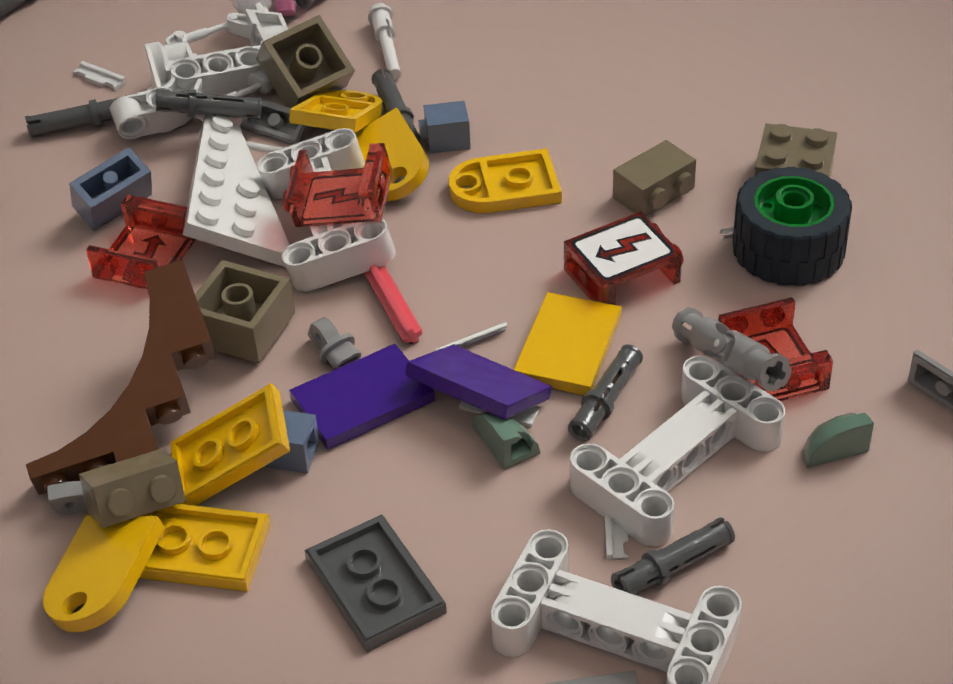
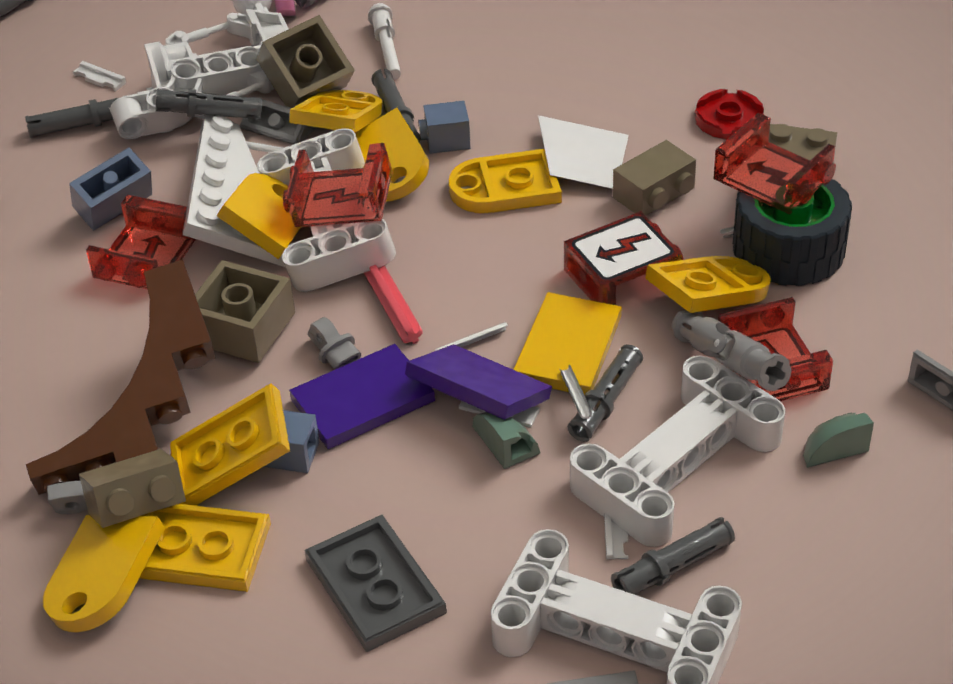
none -> yellow tile [216,173,304,260]
none -> white sticker [538,115,629,189]
none -> white piece [559,365,592,419]
none -> yellow tile [645,256,771,313]
none -> red tile [695,89,764,140]
none -> clear red panel [713,113,836,215]

